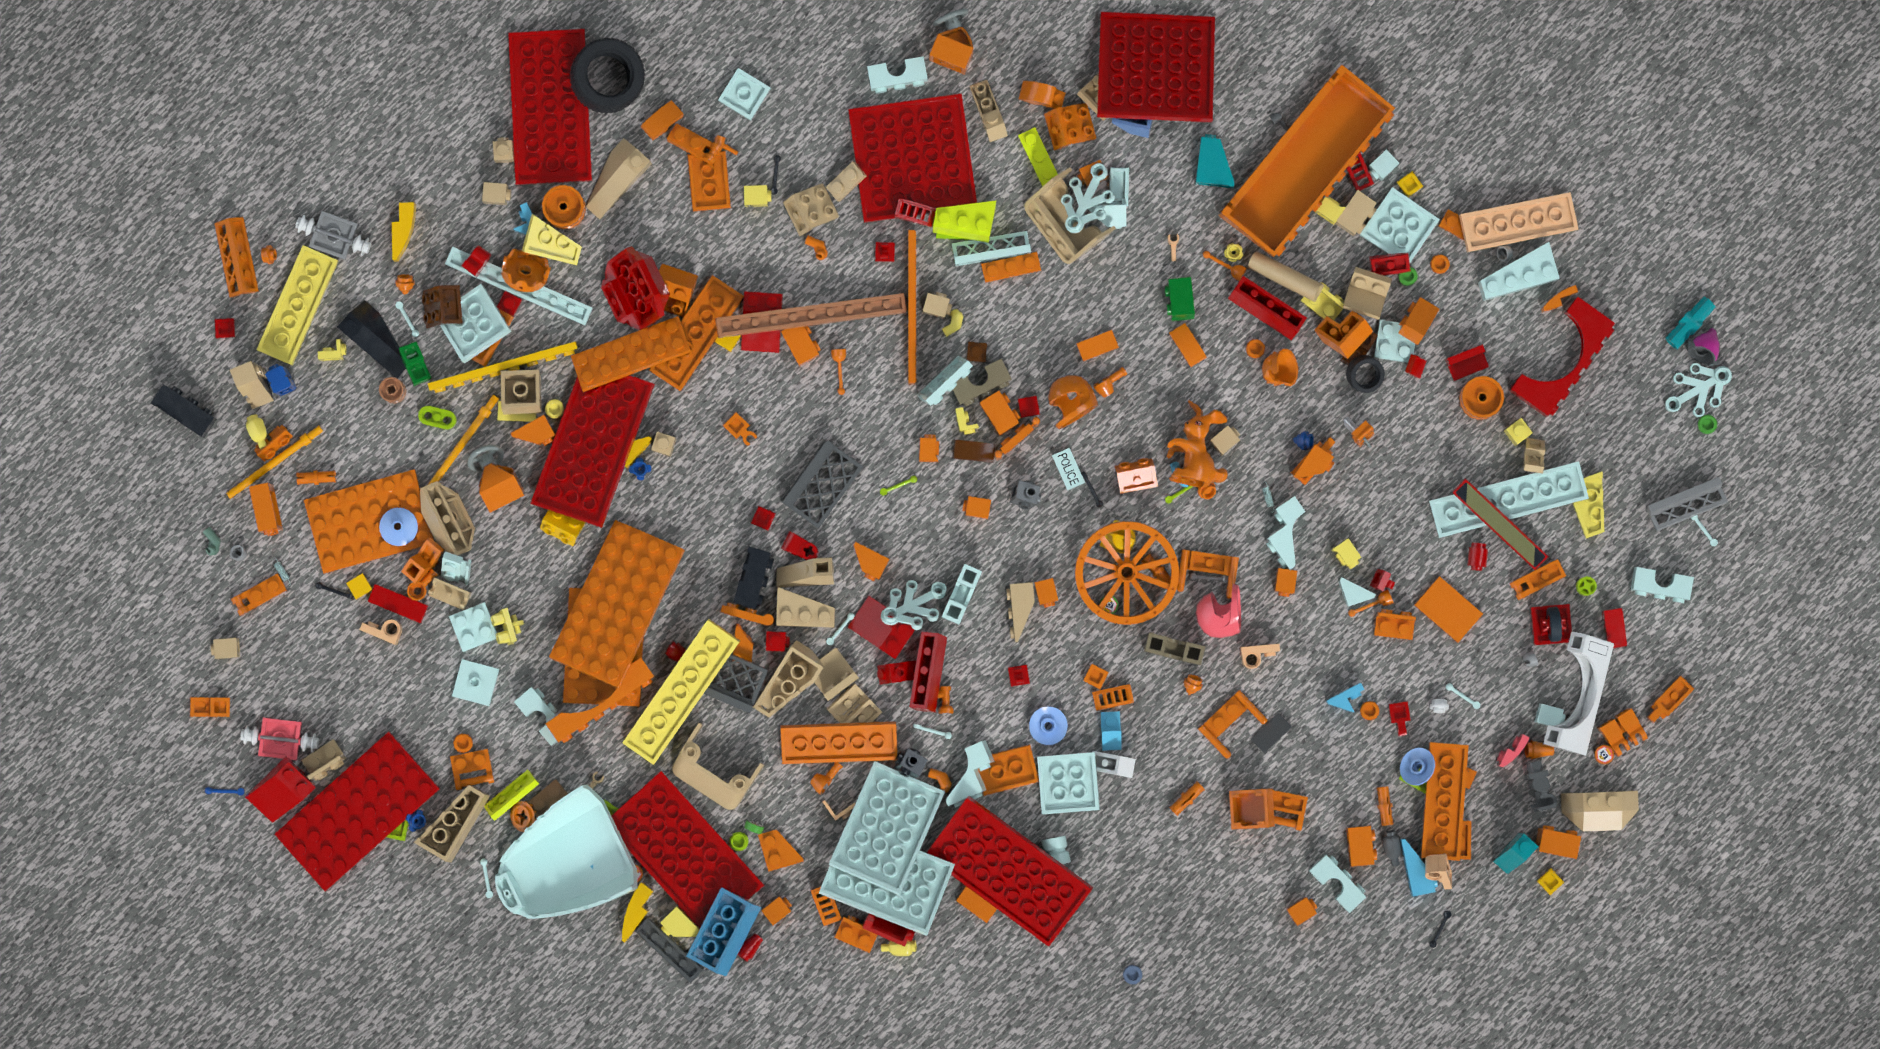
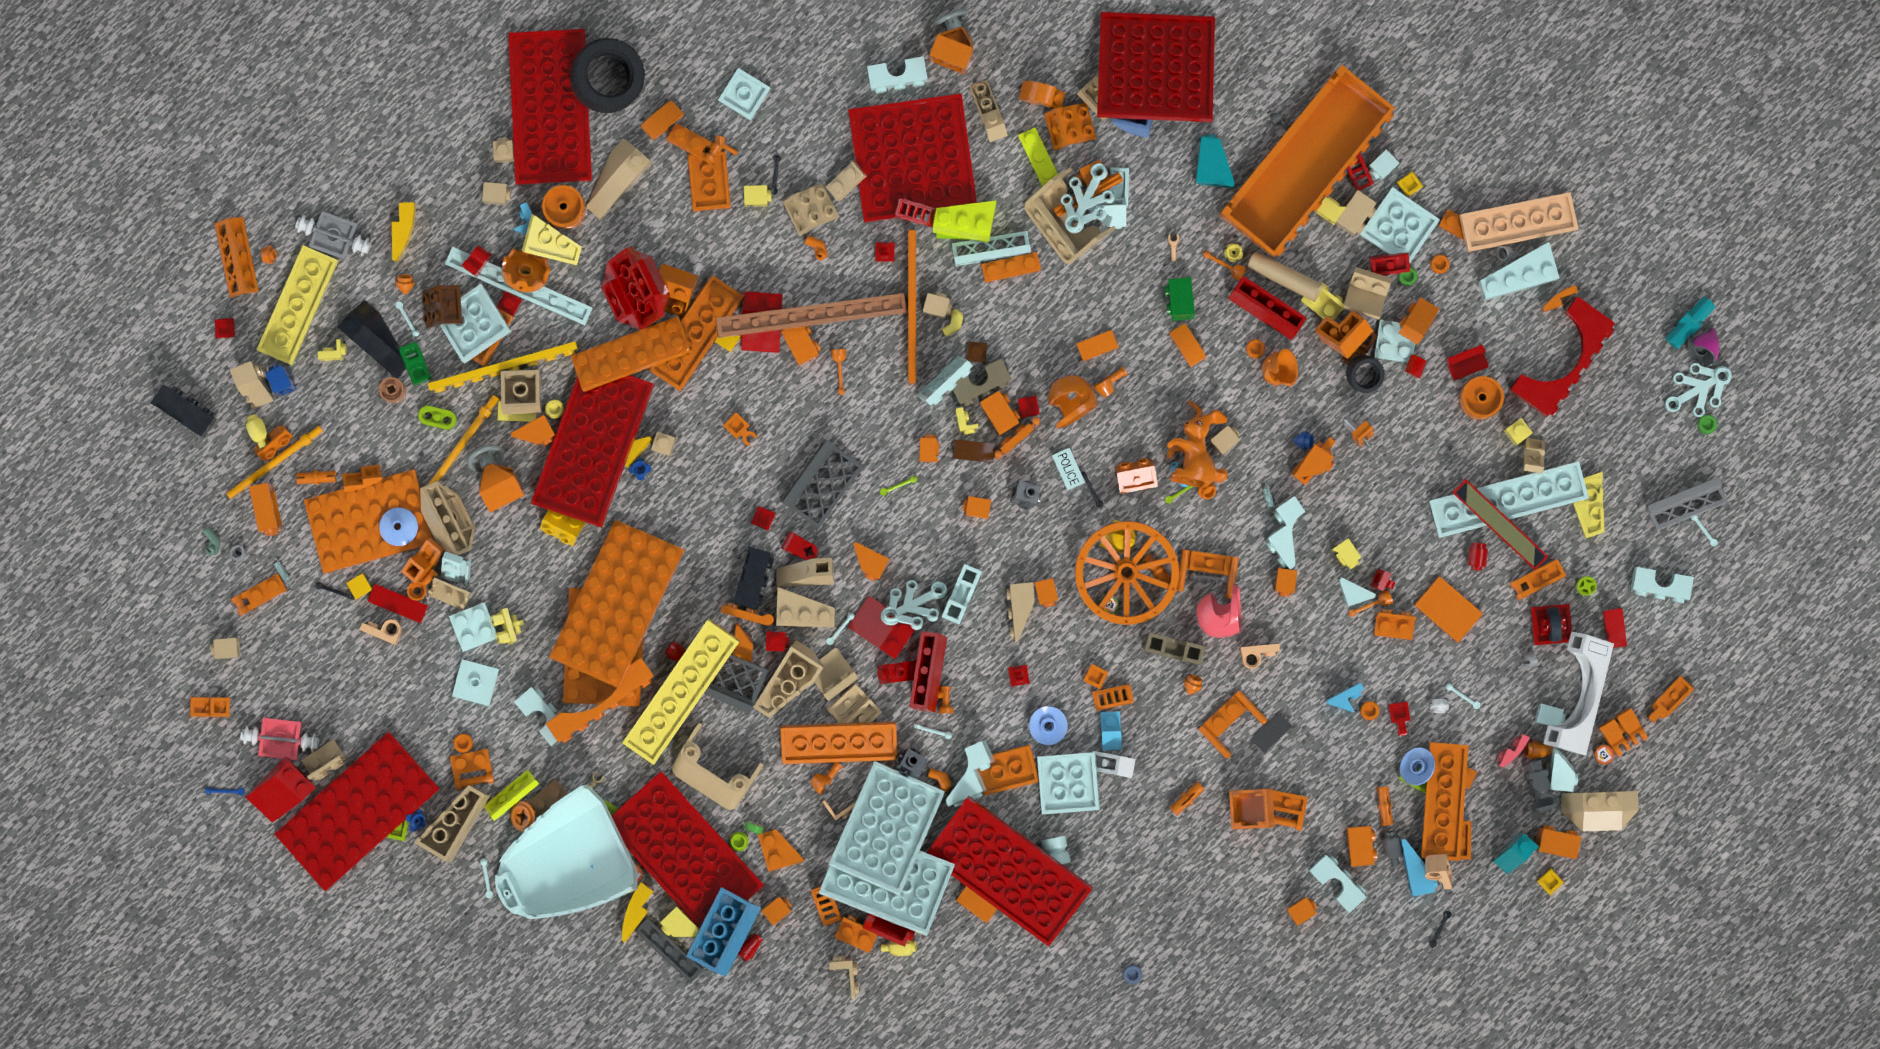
none -> orange slope [342,465,382,492]
none -> tan bracket [829,955,860,999]
none -> orange axle [1053,172,1123,217]
none -> light aqua slope [1549,747,1578,792]

